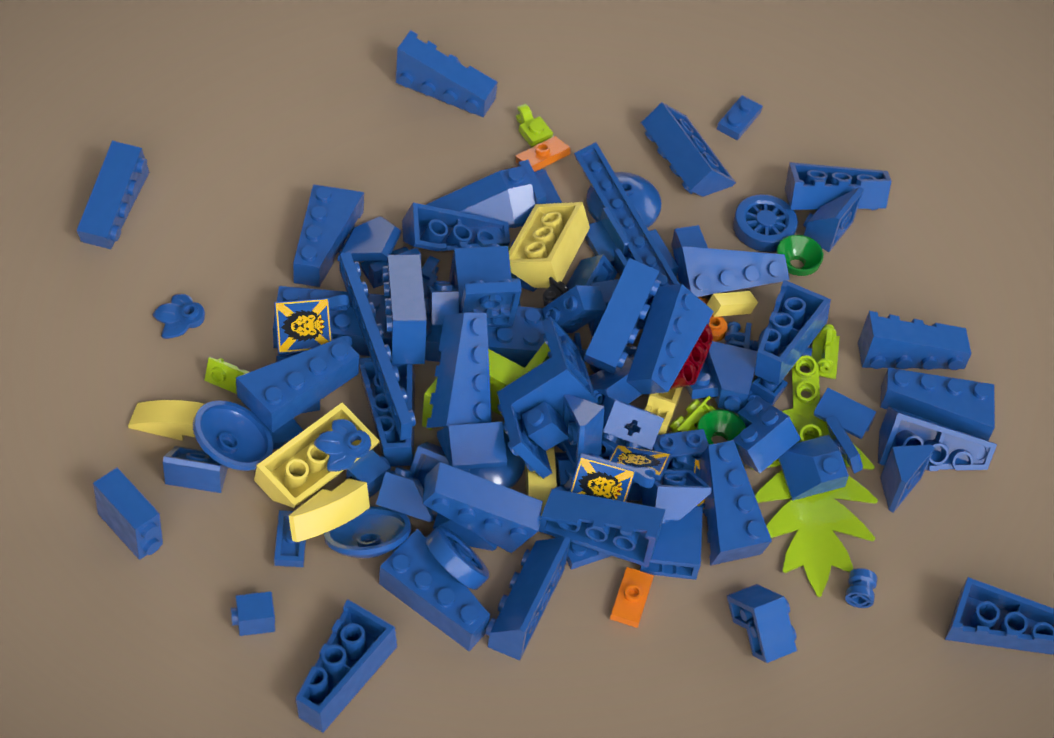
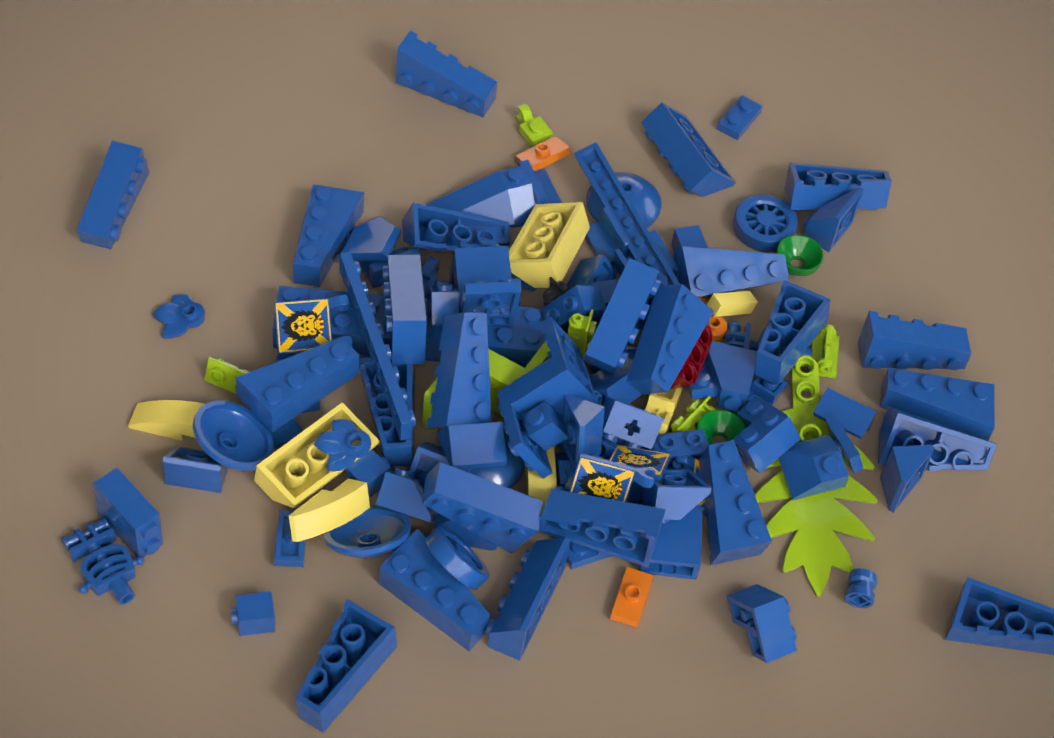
none -> blue torso [61,517,145,605]
none -> lime hinge [568,309,597,359]

